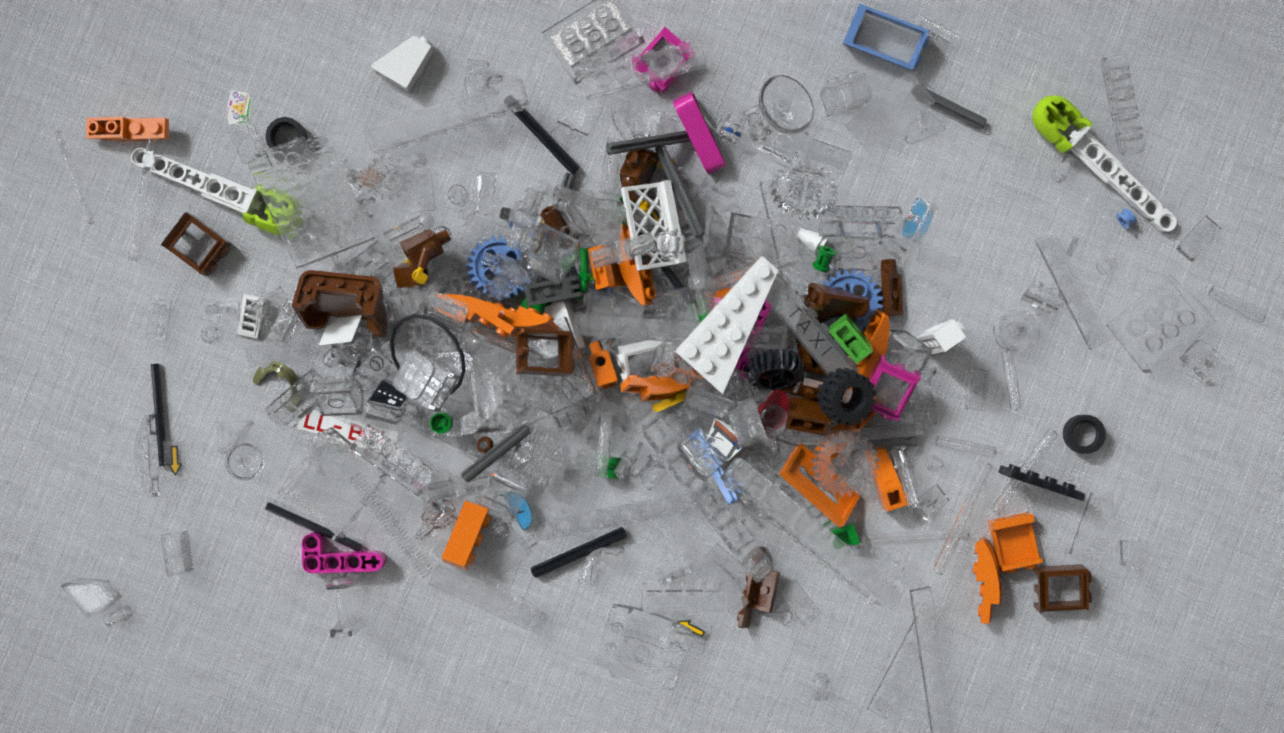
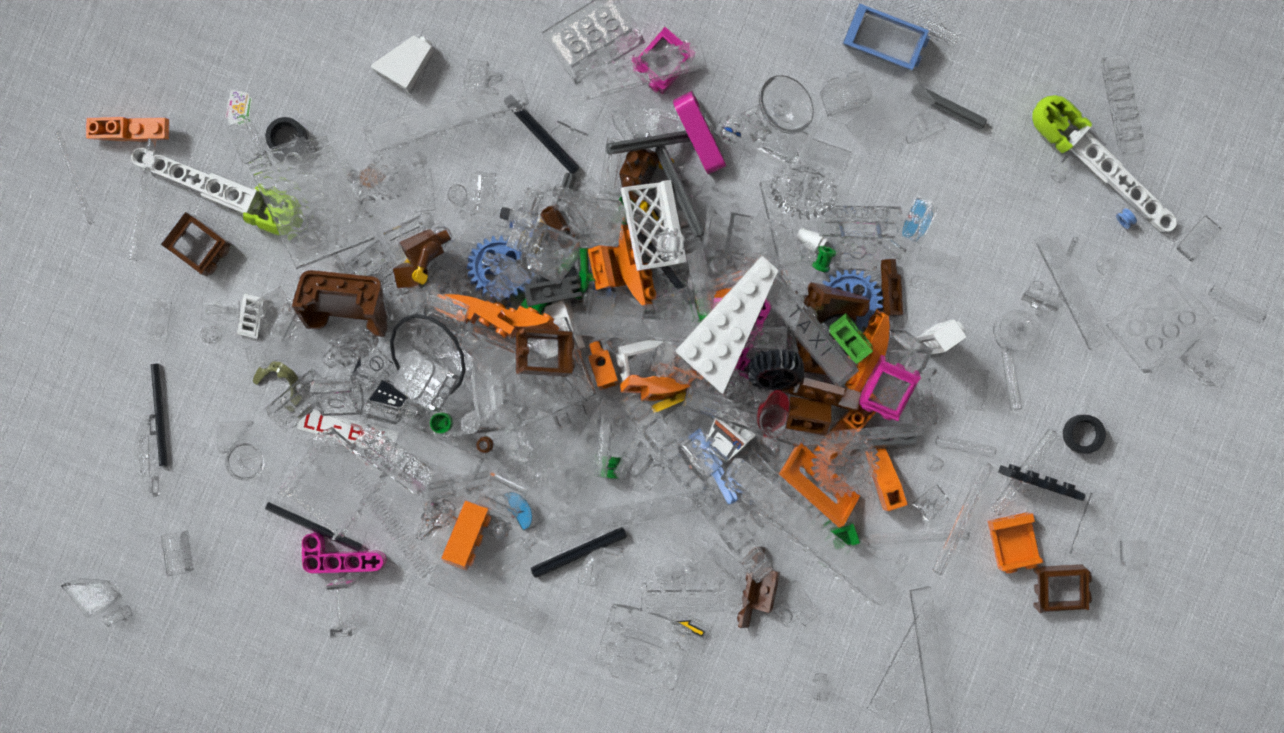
clear tile [163,440,187,483] -> none
white sticker [319,315,362,345] -> none
dark grey axle [461,424,531,482] -> none
clear piece [590,232,656,269] -> none
clear brick [727,398,767,448] -> none
black tyre [817,368,876,426] -> none
clear pin [889,445,922,509] -> none
orange slope [973,537,1002,624] -> none

